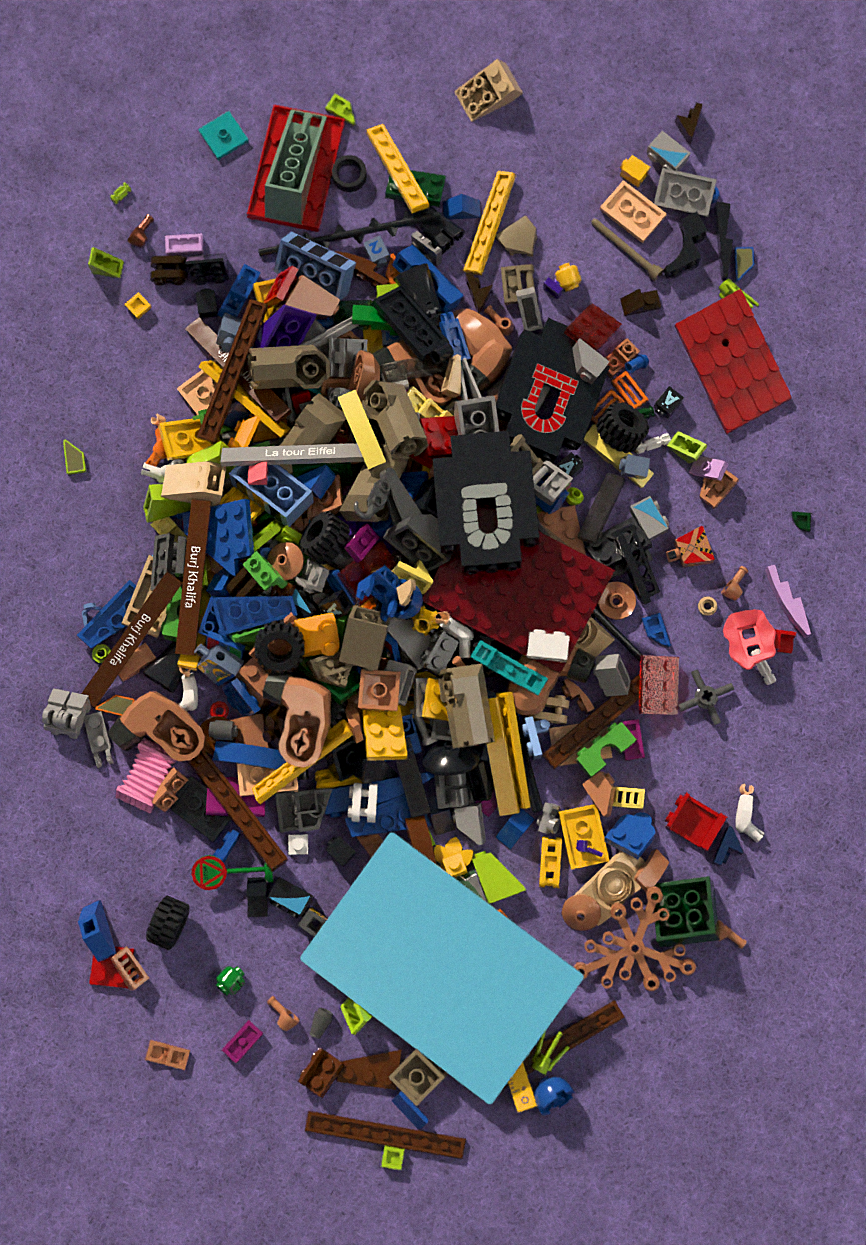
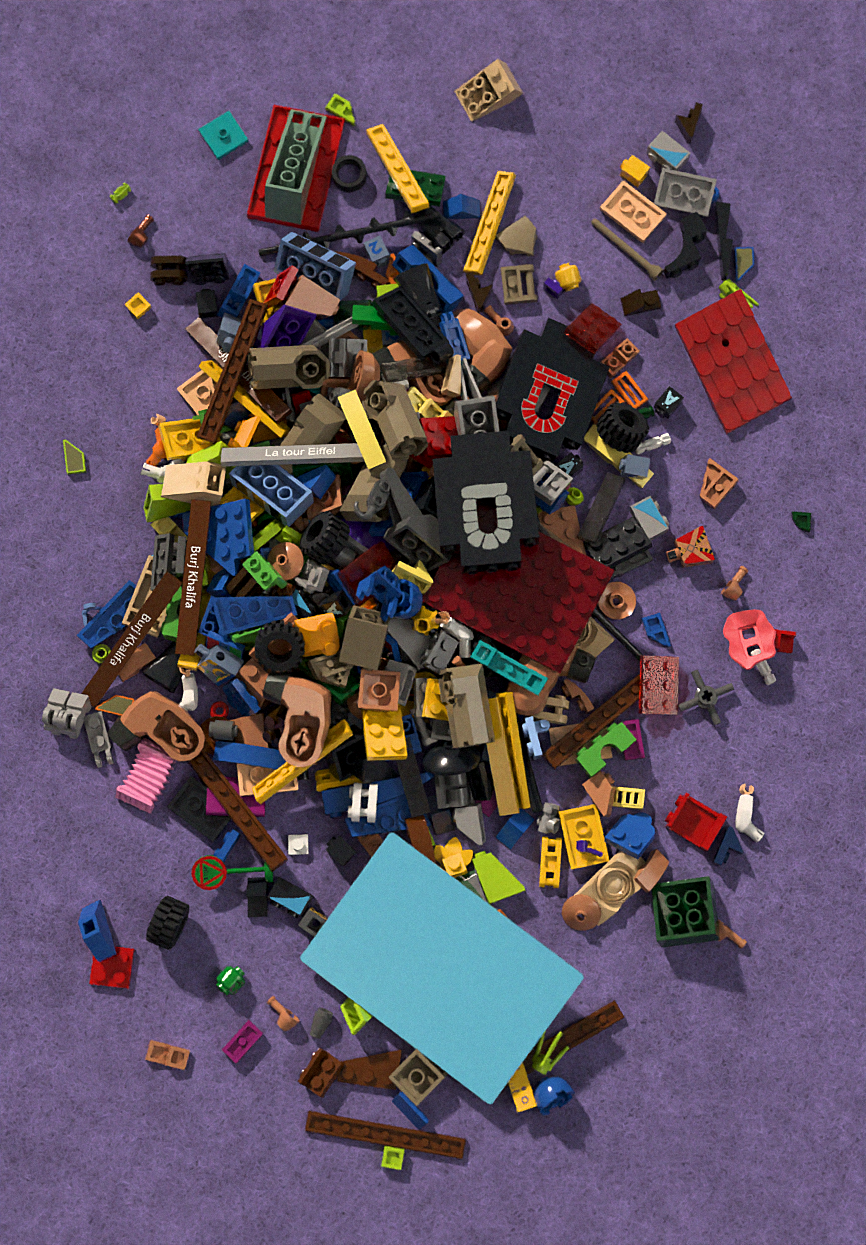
lime slope [88,247,124,278] -> none
nougat slope [110,946,149,991] -> none
nougat slope [152,768,188,812] -> none
lavender plate [165,234,203,256] -> none
coral slope [248,462,268,485] -> none
dark grey slope [275,787,332,832] -> none
magenta plate [344,523,380,563] -> none
nougat slope [346,704,364,743] -> none
tan tile [396,579,416,607] -> none
light grey brick [516,287,543,331] -> none
white brick [527,630,569,662] -> none
light grey slope [572,339,609,385] -> none
nougat plant [573,887,696,991] -> none
light grey brick [593,654,631,696] -> none
black fence [611,523,660,605] -> none
blue pin [625,354,649,374] -> none
lime slope [667,431,707,464] -> none
lavender plate [689,456,728,481] -> none
tan plate [698,597,717,616] -> none
lavender slope [765,565,811,638] -> none

